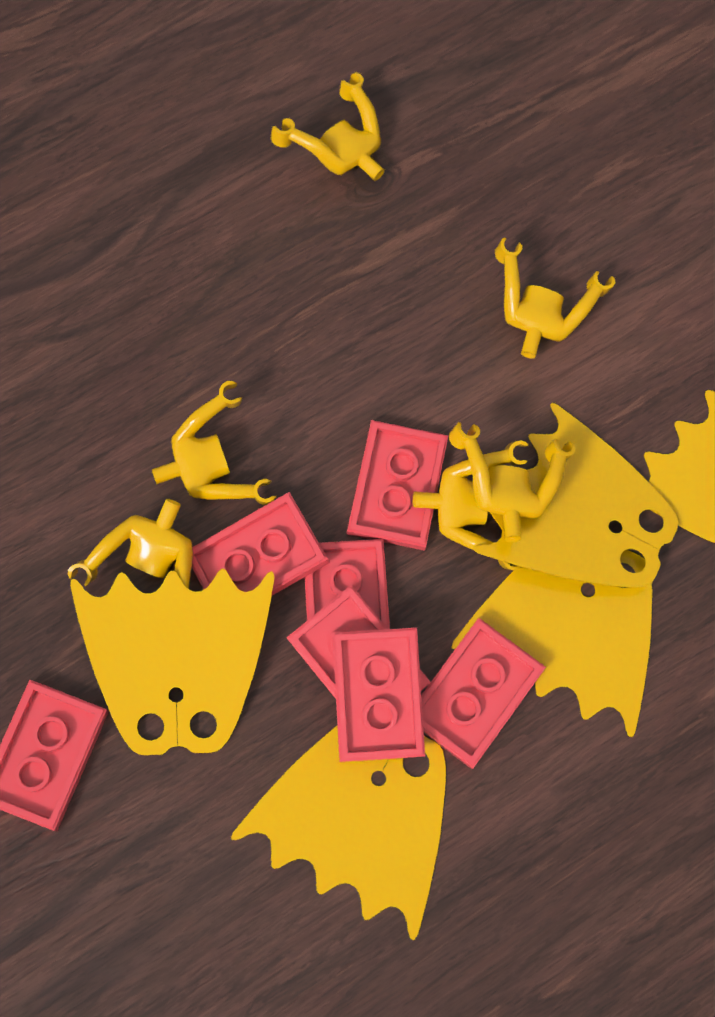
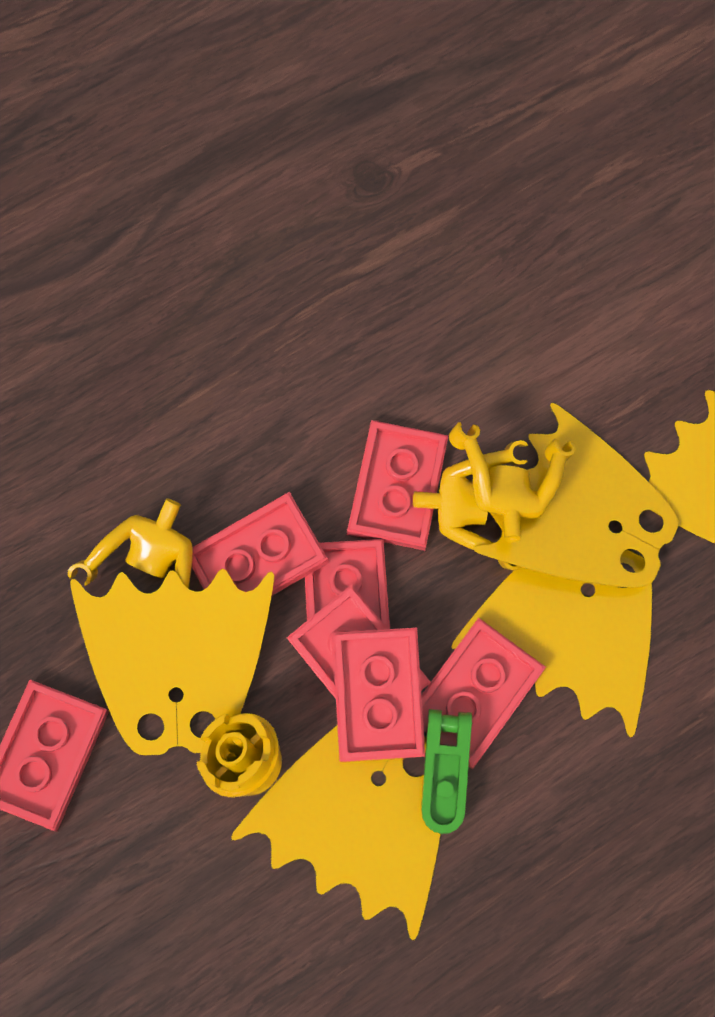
yellow piece [152,381,276,505] -> none
yellow piece [271,73,385,181] -> none
yellow piece [495,237,615,358] -> none
none -> yellow cone [197,713,282,797]
none -> bright green plate [421,709,472,834]

